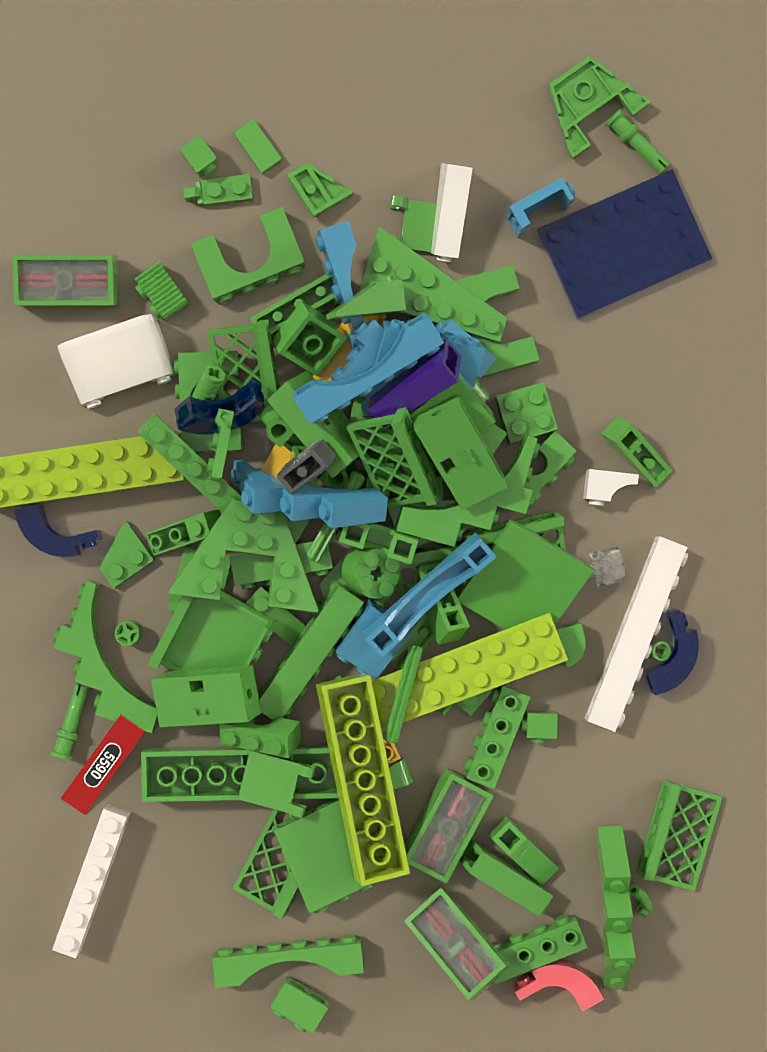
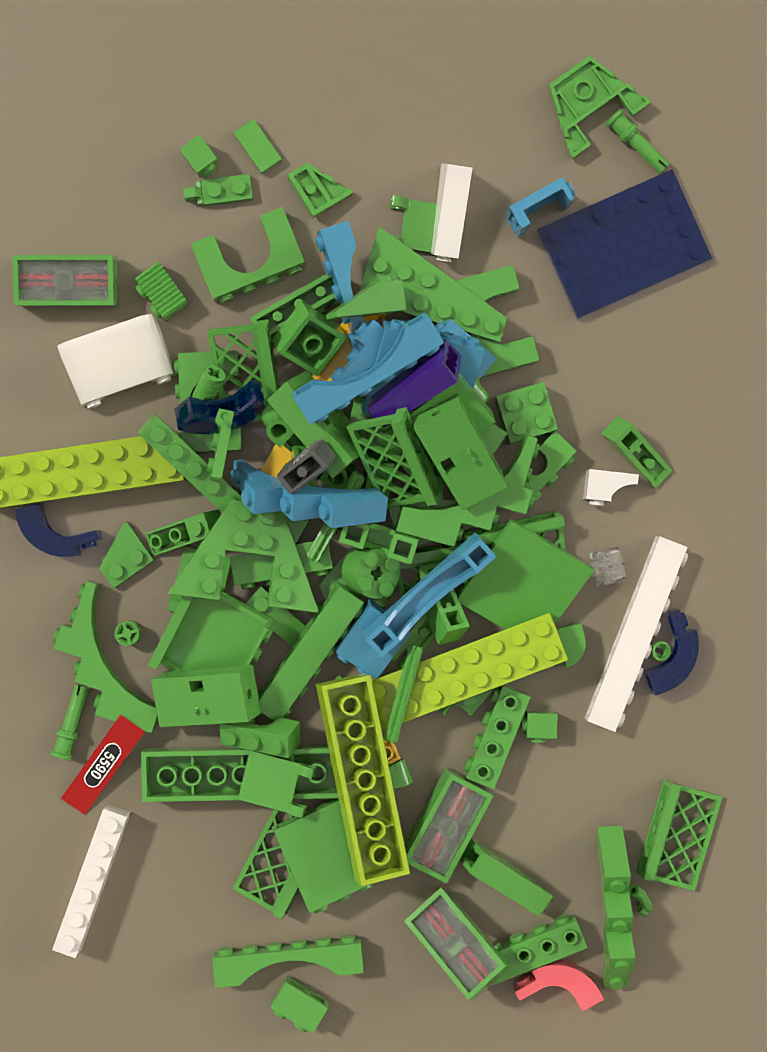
bright green slope [490,816,559,885] -> none

